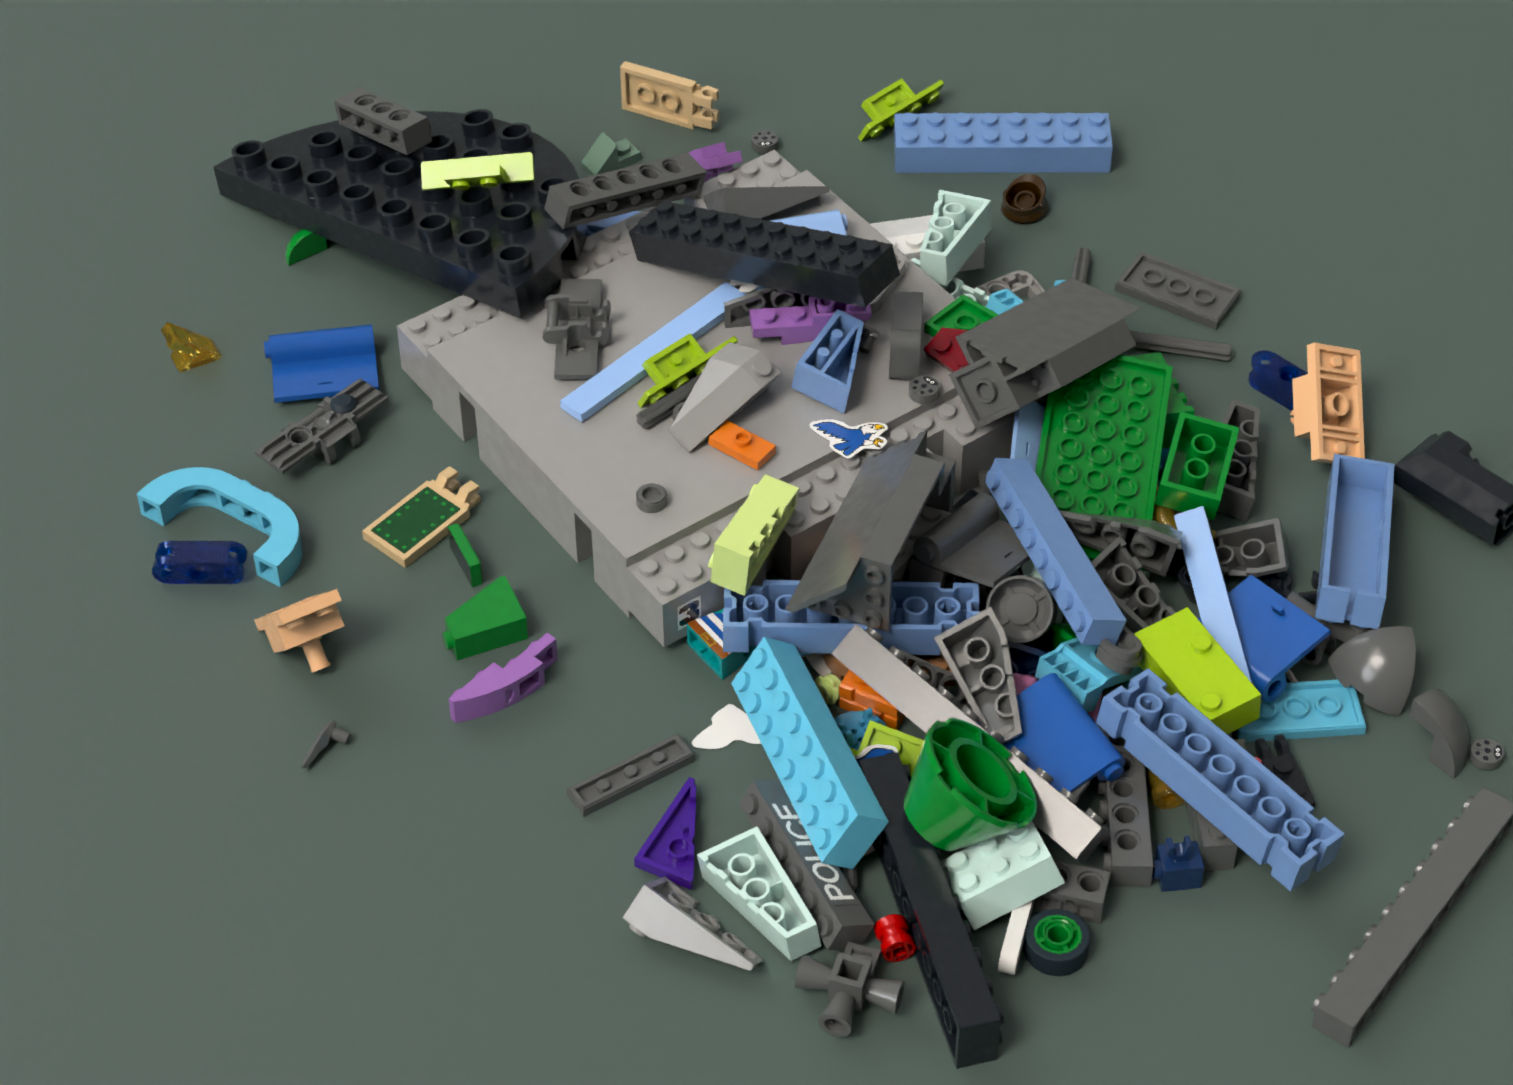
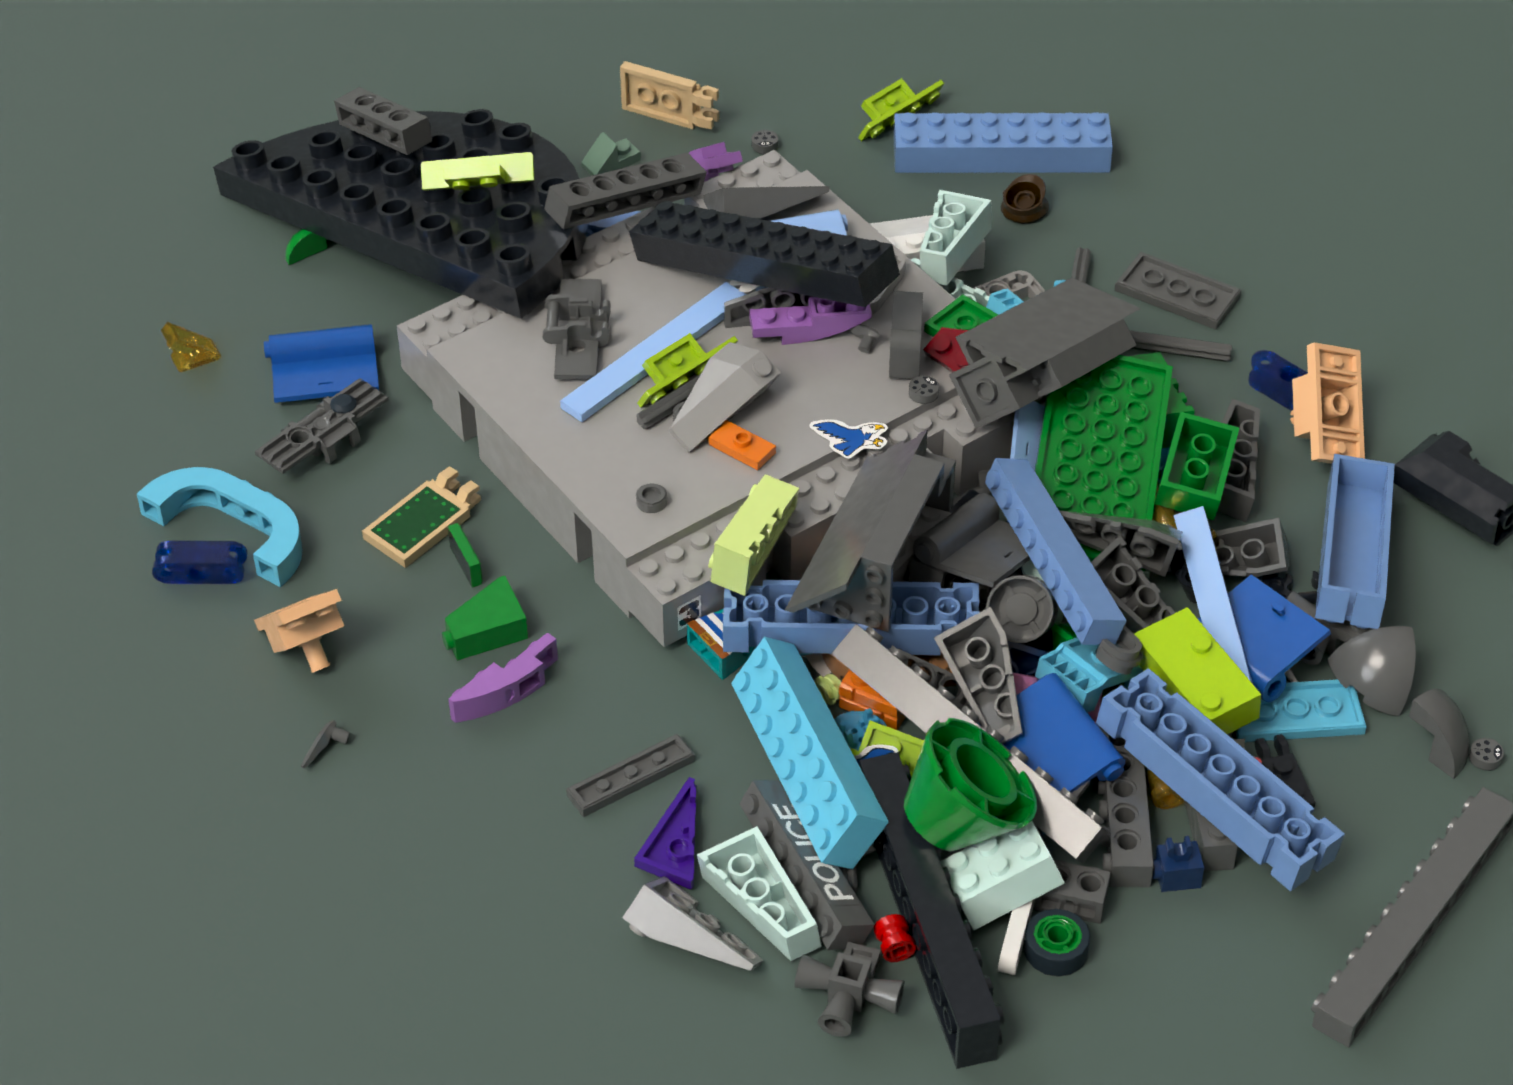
white sticker [692,704,761,749] -> none
medium blue wedge [791,309,864,414] -> none

